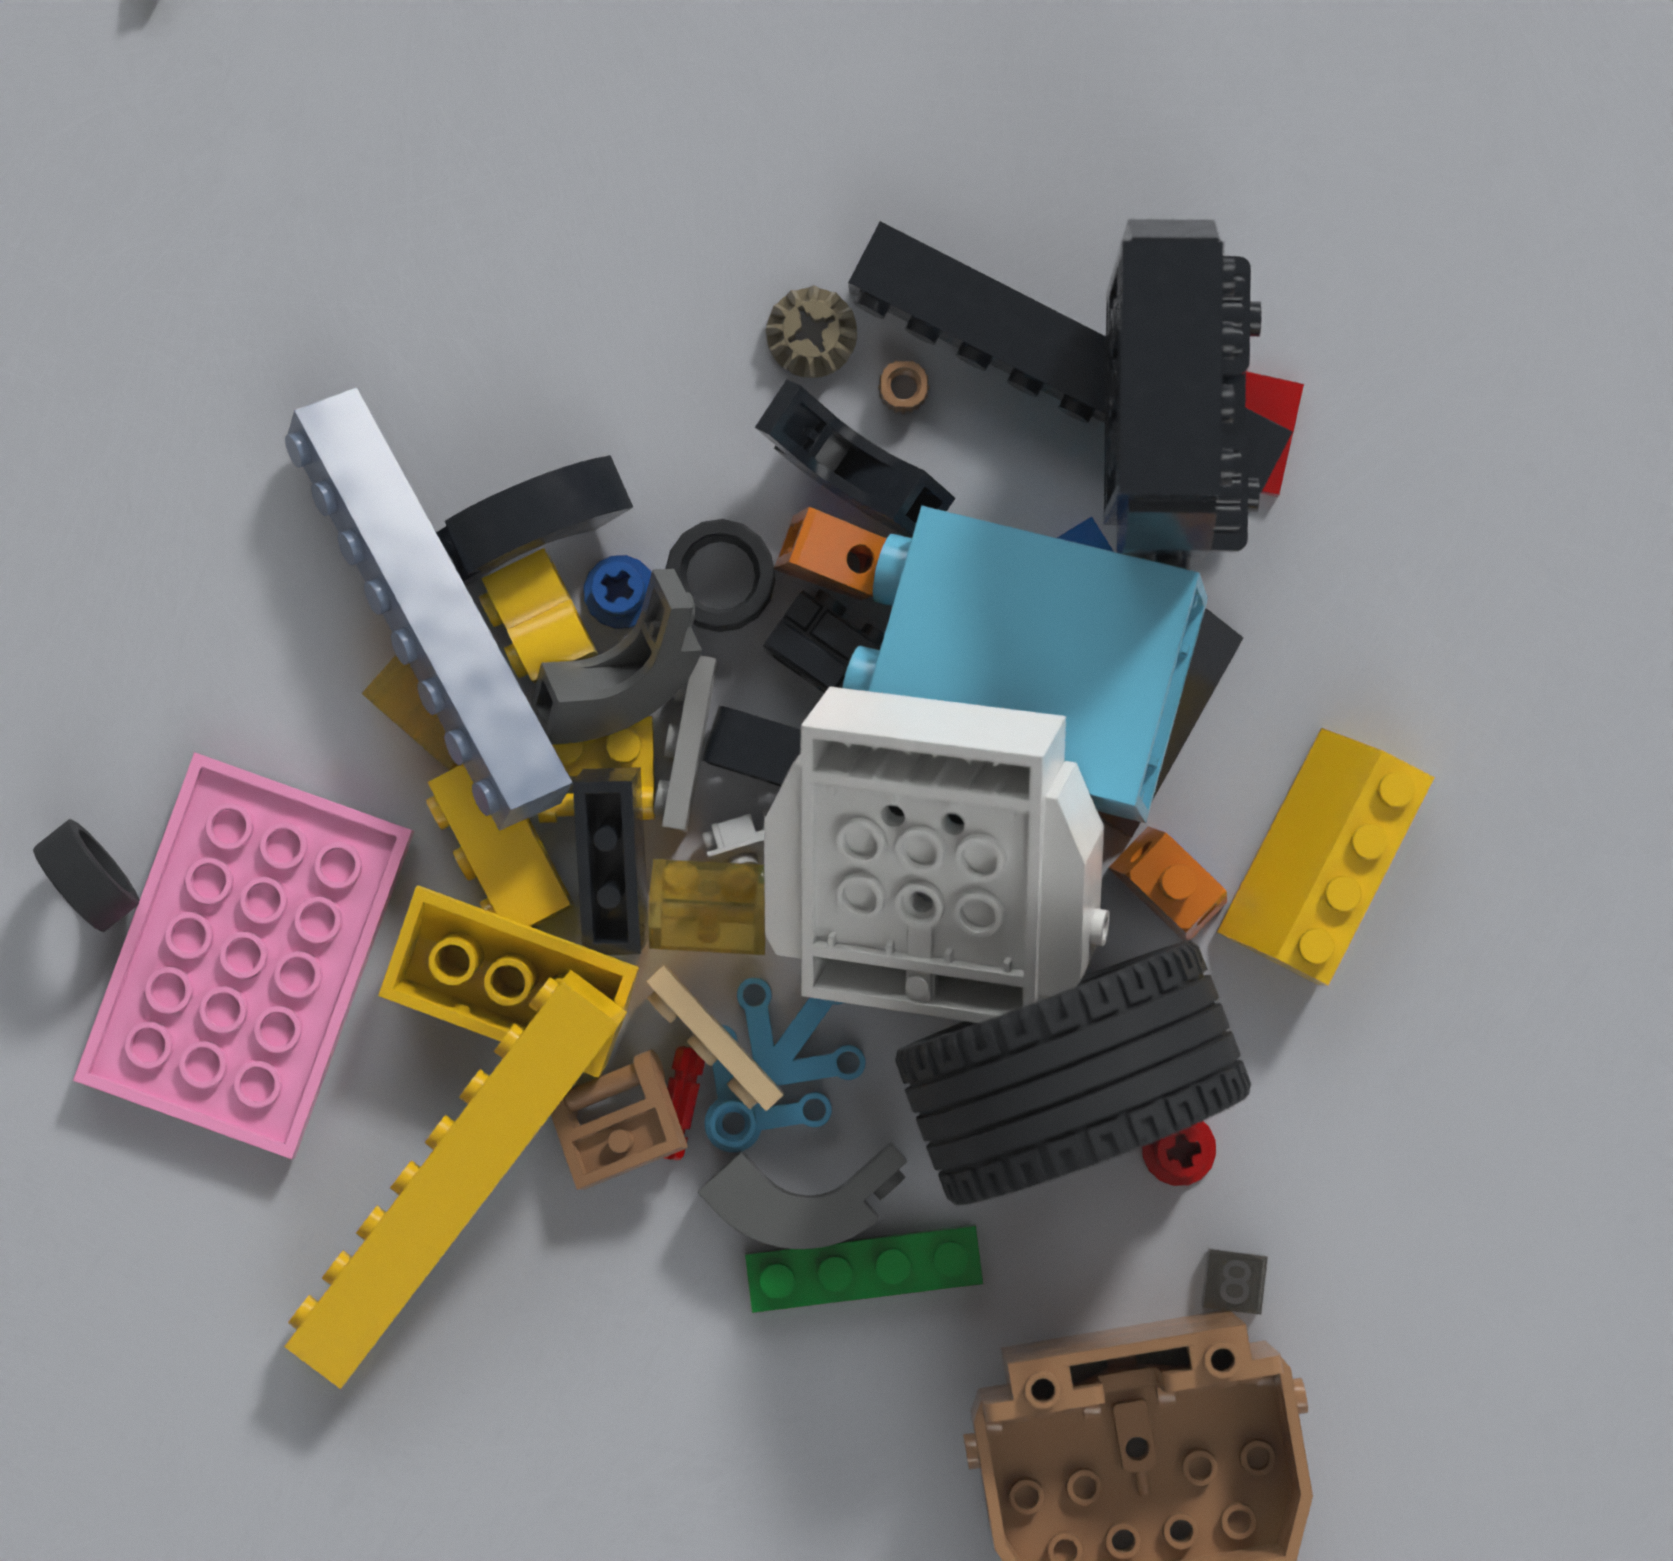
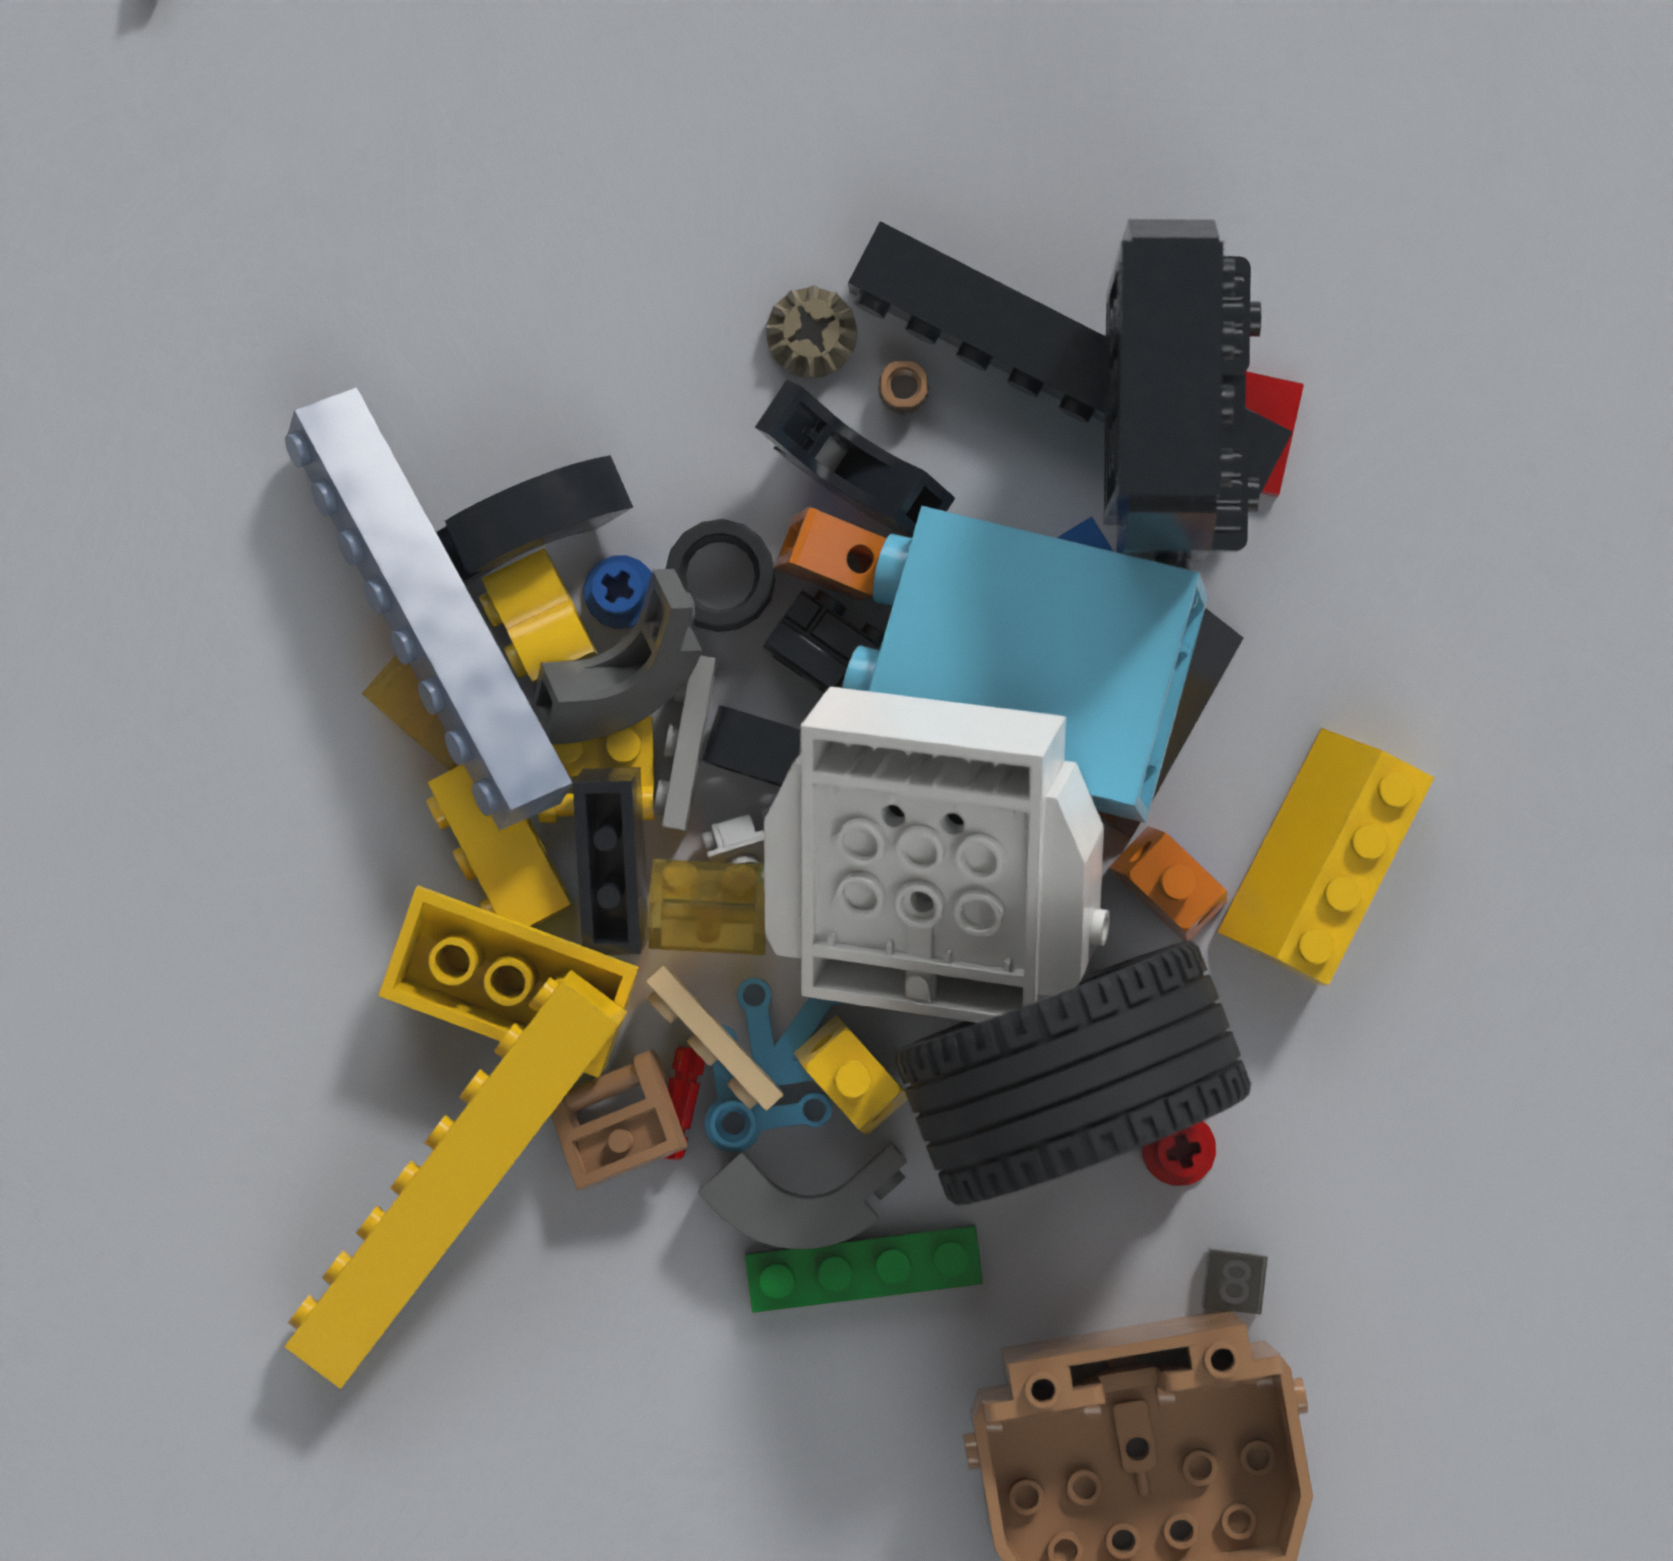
black tyre [33,819,139,932] -> none
bright pink plate [73,752,415,1159] -> none
none -> yellow torso [794,1014,908,1136]

